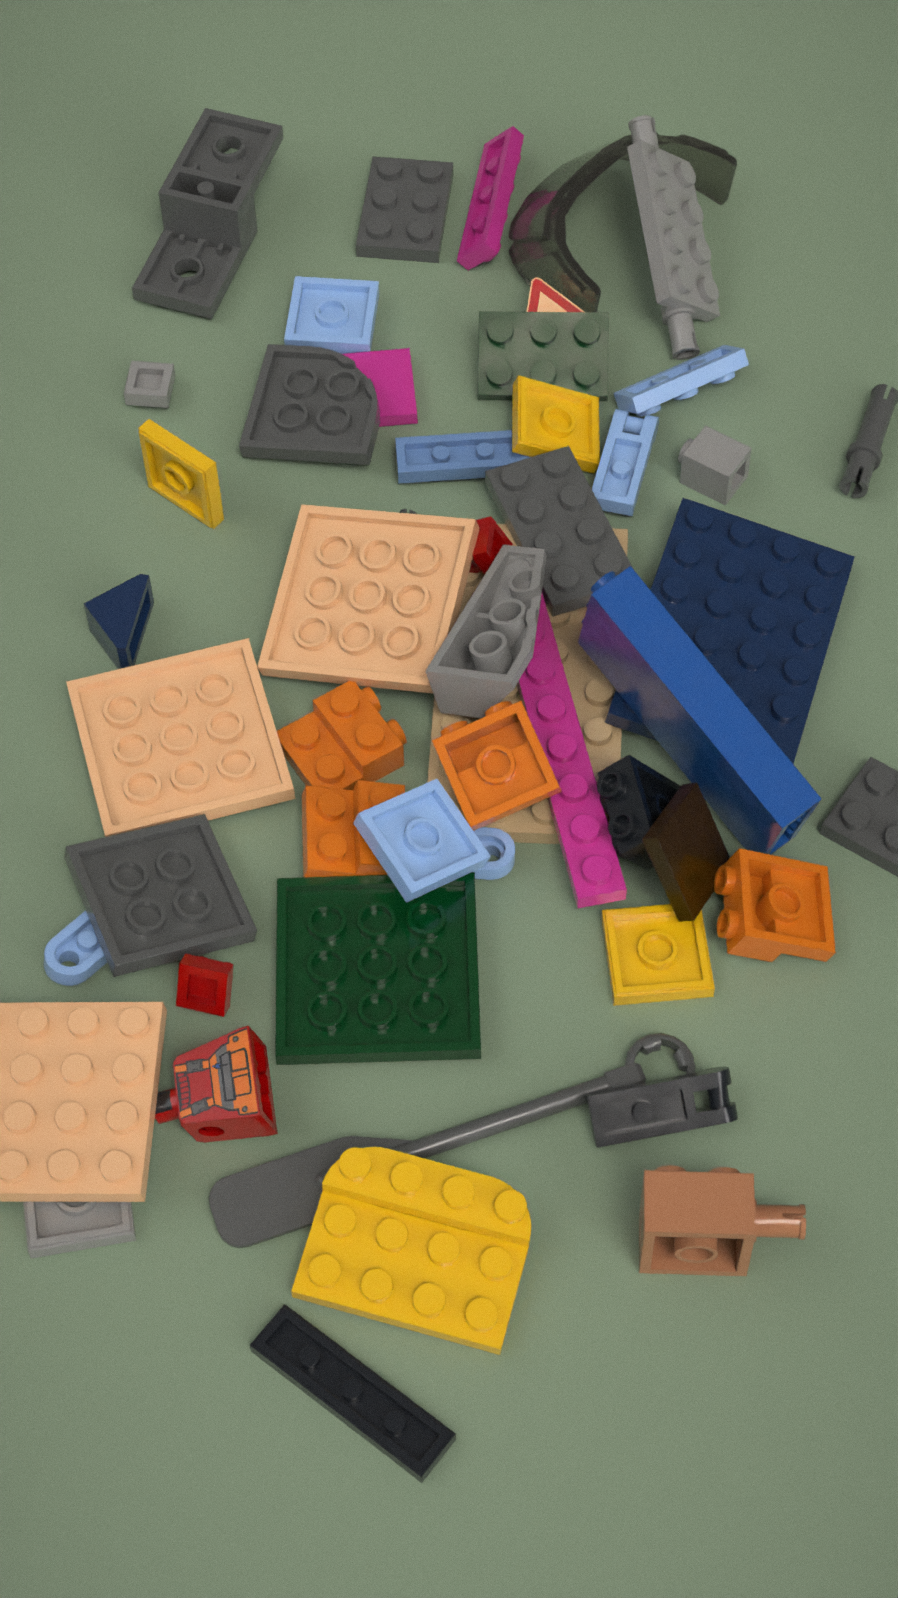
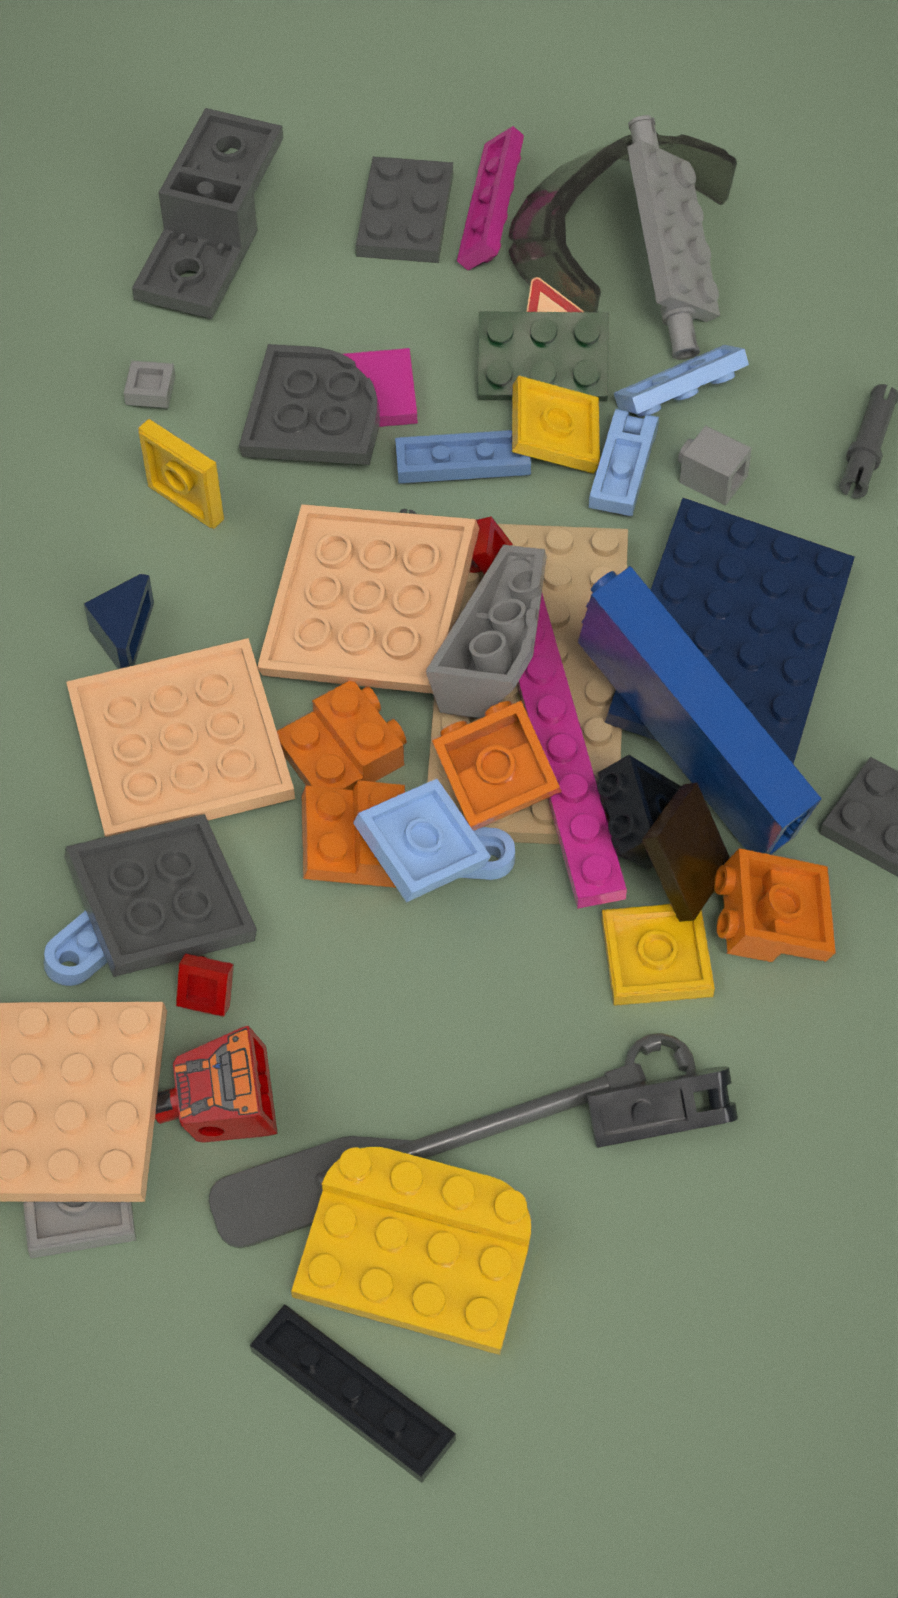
dark green plate [275,872,481,1065] -> none
light blue plate [284,276,379,354] -> none
dark grey plate [485,446,633,617] -> none
nougat brick [639,1165,806,1276] -> none

